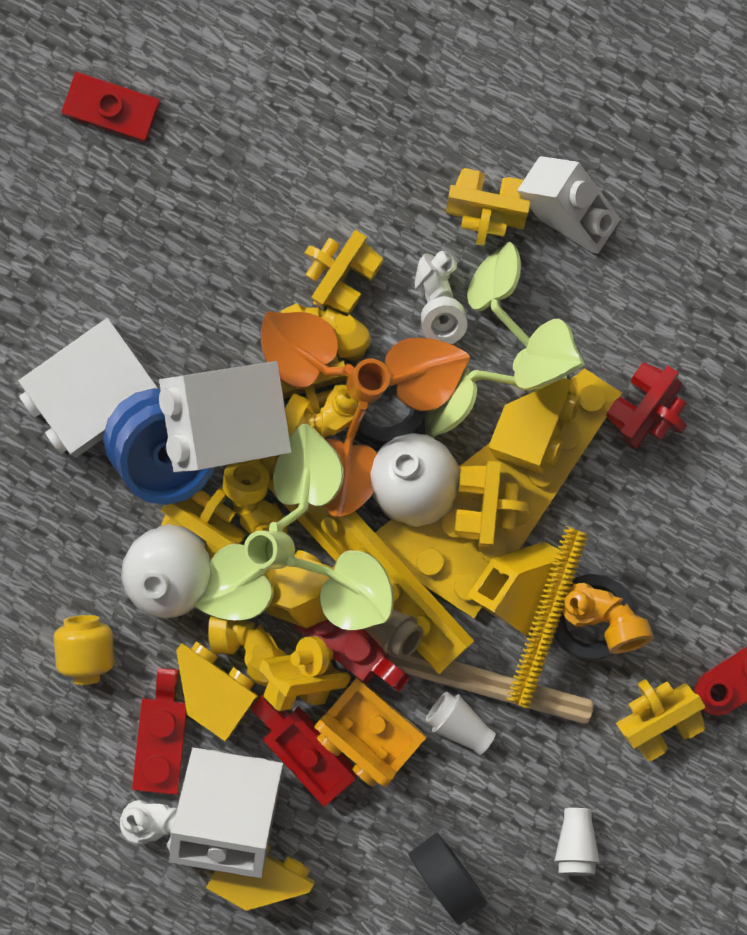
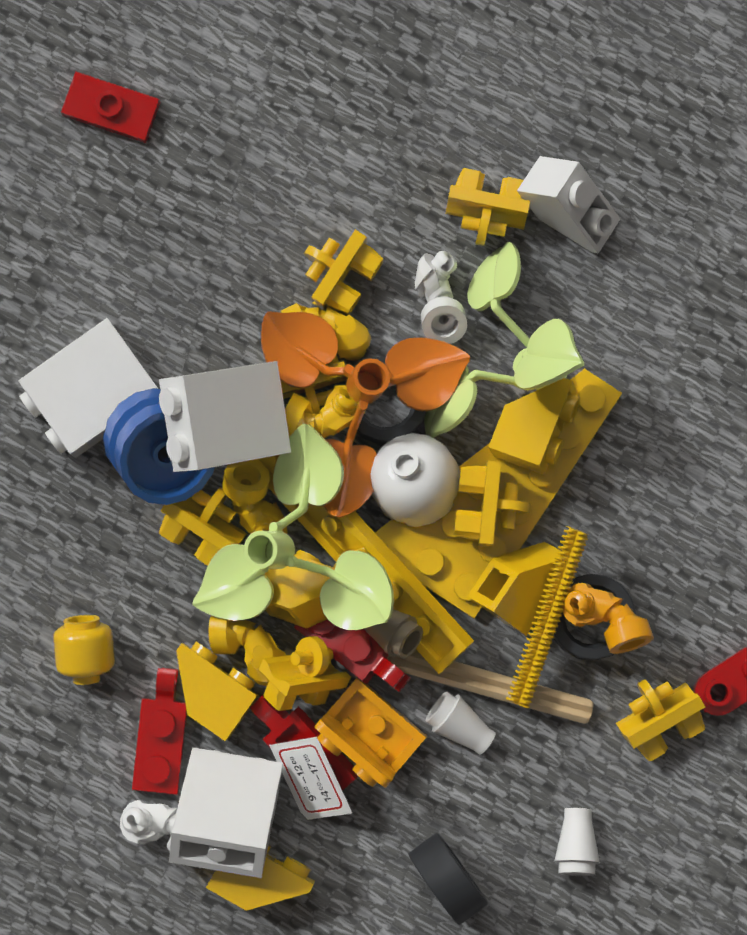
white cylinder [121,524,211,619] -> none
red hips [606,362,687,450] -> none
none -> white sticker [269,737,353,820]

